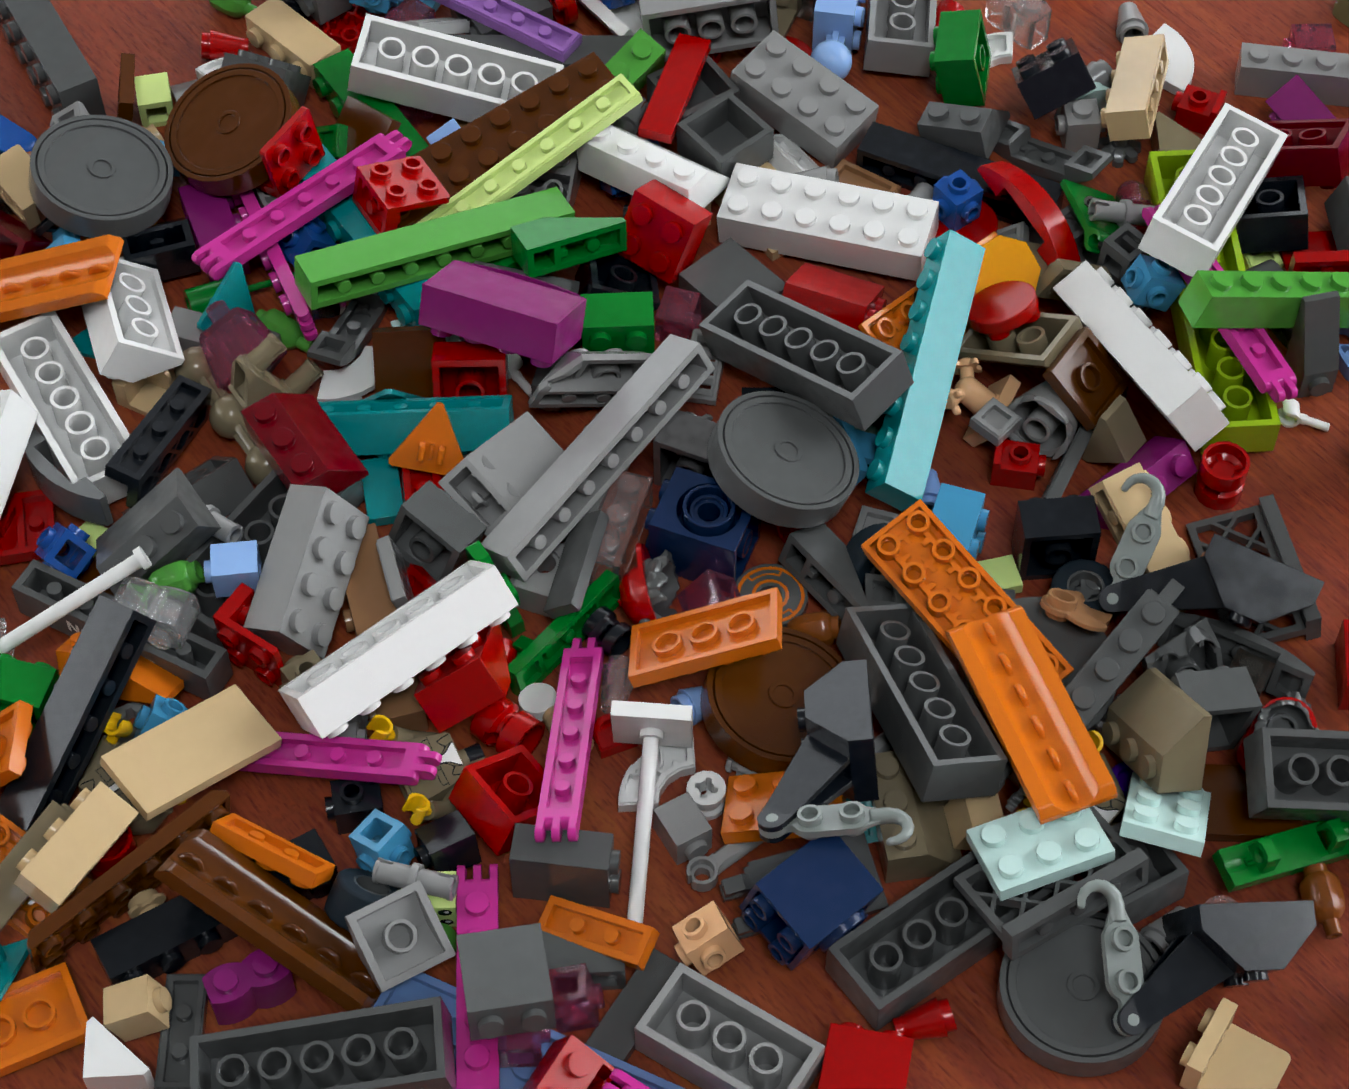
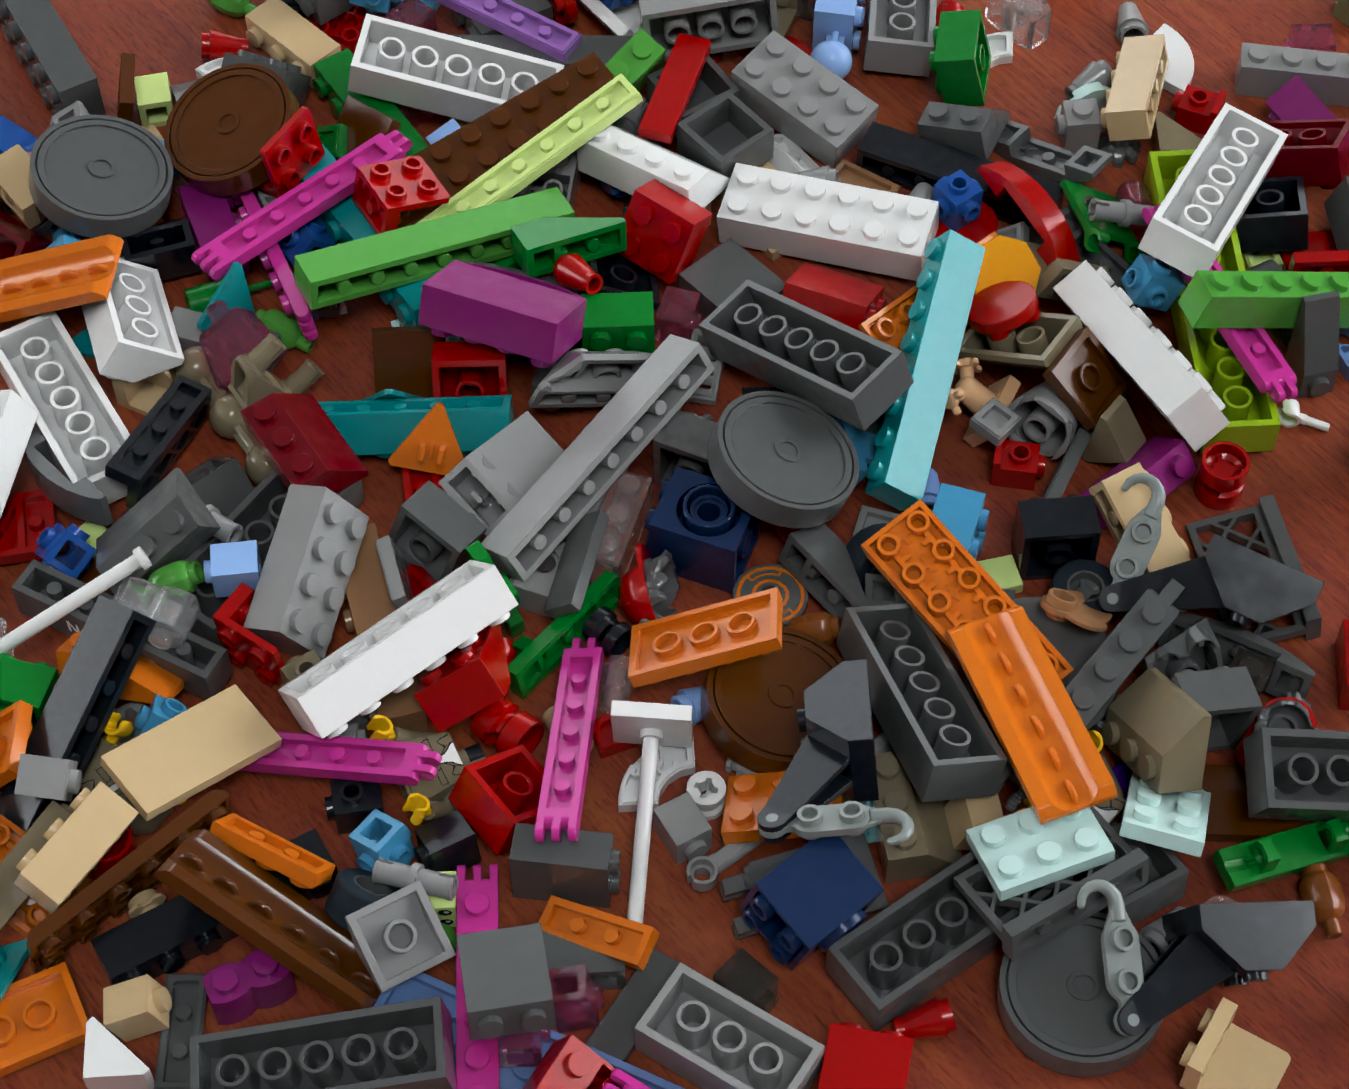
dark grey slope [307,292,390,366] -> none
white tile [317,345,375,402] -> none
teal tile [360,458,403,526] -> none
light grey tile [400,17,470,35] -> none
white hand [508,354,532,397] -> none
white tile [518,683,556,721] -> none
light nougat brick [672,900,745,976] -> none
clear pink brick [677,569,741,612] -> none
black brick [1011,37,1097,120] -> none
dark grey brick [1097,222,1147,286] -> none
none -> light grey brick [14,753,82,802]
none -> red cone [553,254,603,295]
none -> clear smoke brick [713,948,779,1013]

